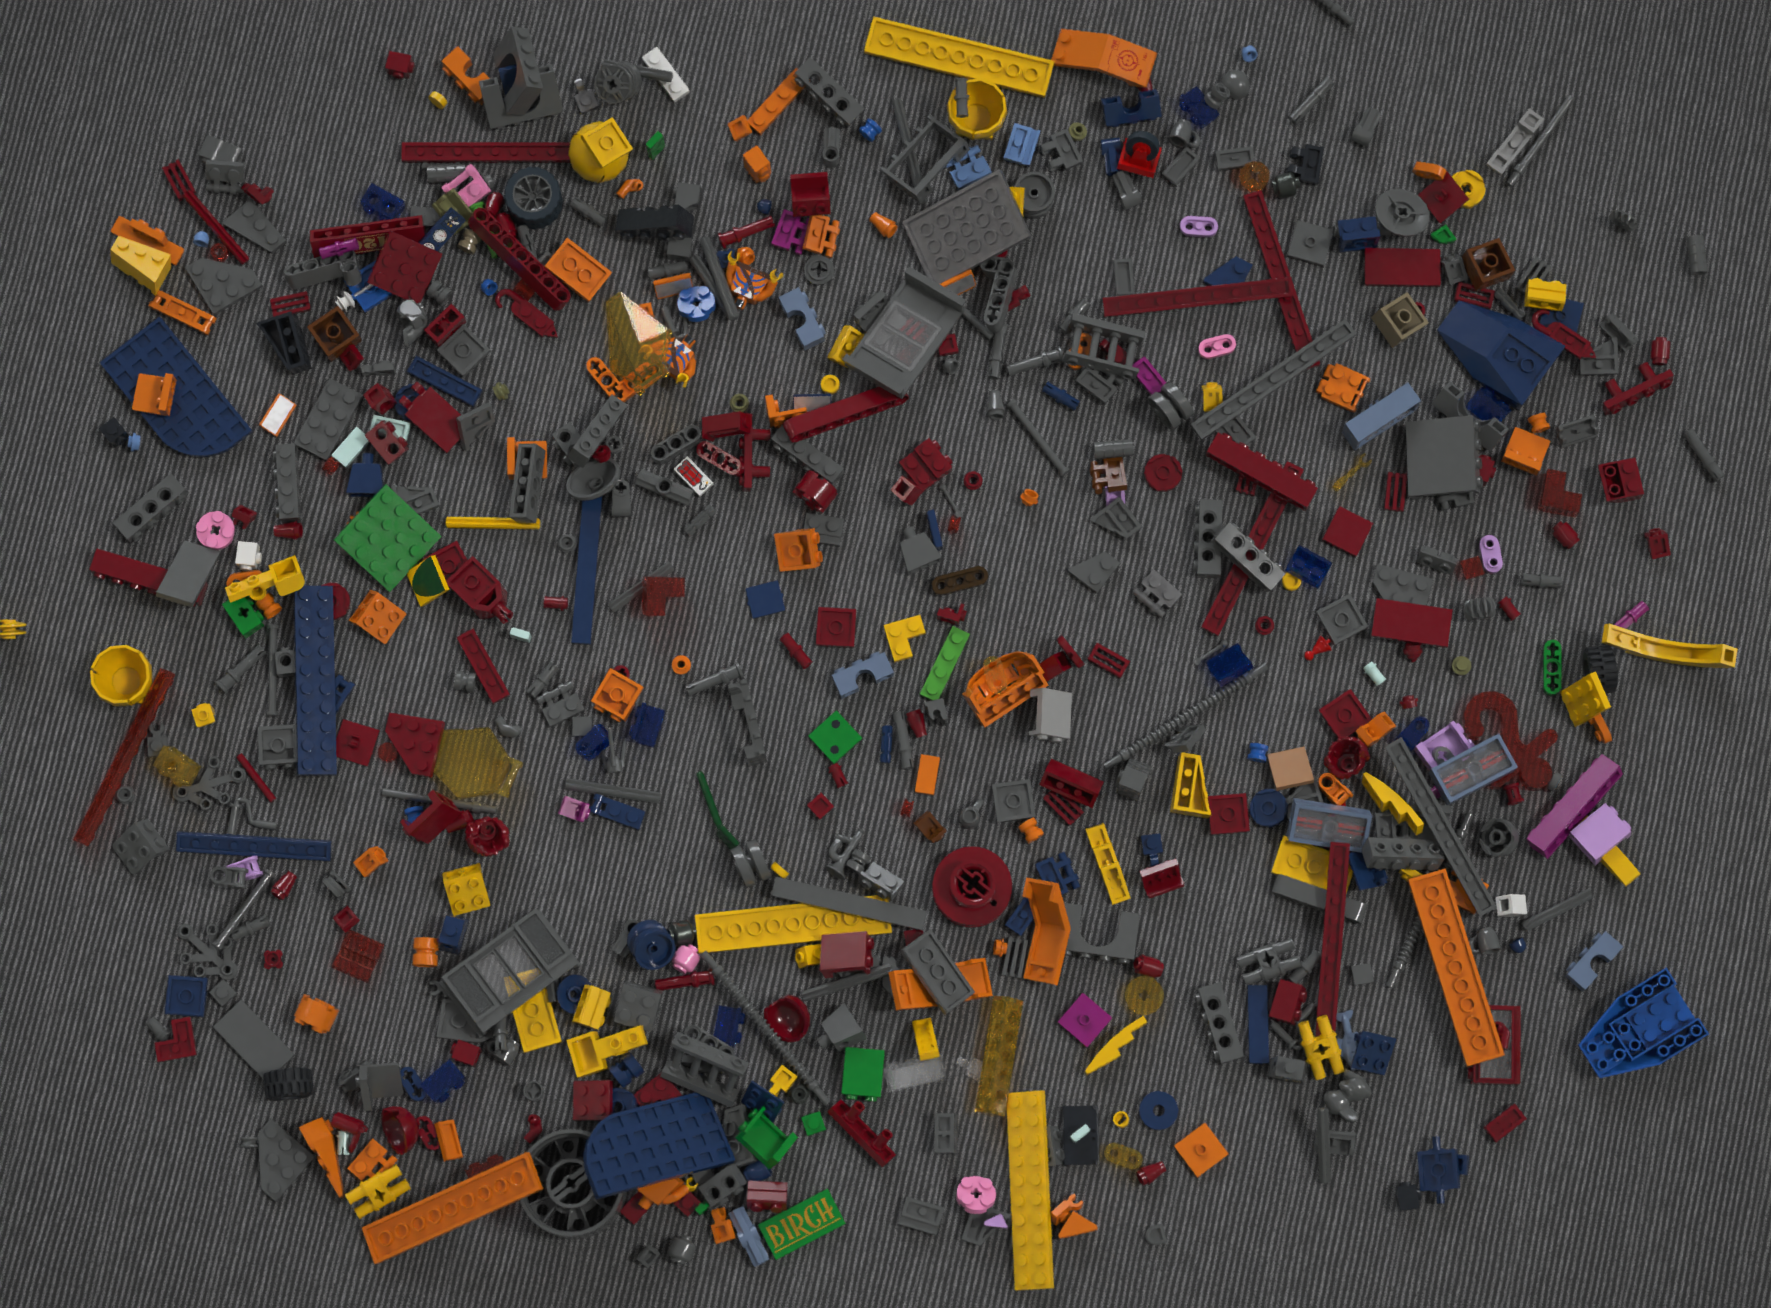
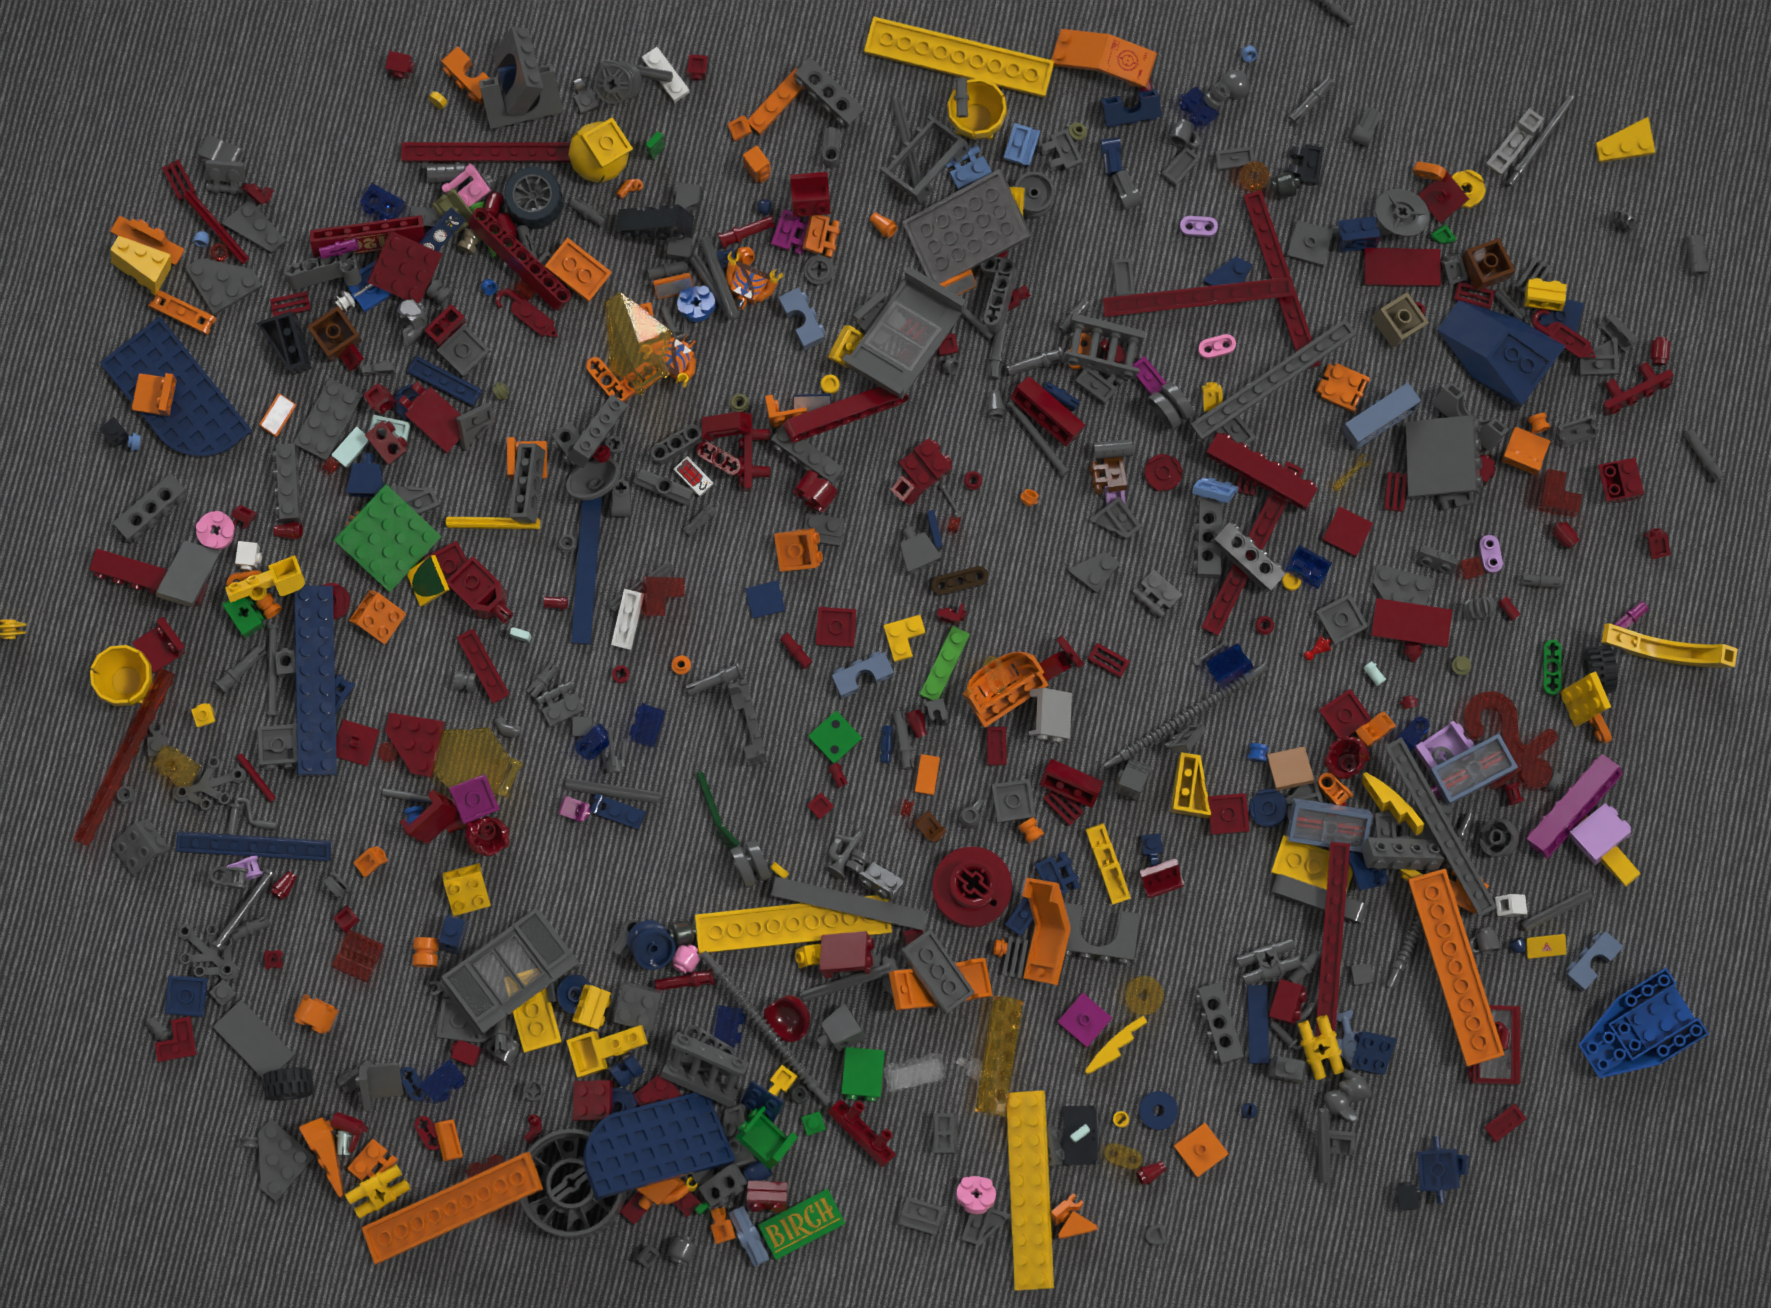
dark red cylinder [381,1106,419,1155] -> none
orange plate [591,668,644,723] -> none
blue wheel [858,118,882,142] -> none
yellow plate [912,1018,940,1061] -> none
lavender slope [984,1214,1008,1229] -> none
plate [1117,131,1162,178] -> none
dark red brick [1133,954,1164,978] -> none
clear blue bracket [1465,387,1512,423] -> none
none -> dark red bracket [132,617,186,673]
none -> magenta plate [449,773,500,824]
none -> white plate [611,589,644,649]
none -> dark red bracket [687,54,708,81]
none -> dark red plate [987,727,1007,766]
none -> dark red brick [1010,376,1086,447]
none -> medium blue plate [1192,477,1239,503]
none -> dark blue hinge [1241,1103,1257,1119]
none -> yellow slope [1525,934,1566,959]
none -> yellow wing [1595,117,1655,163]

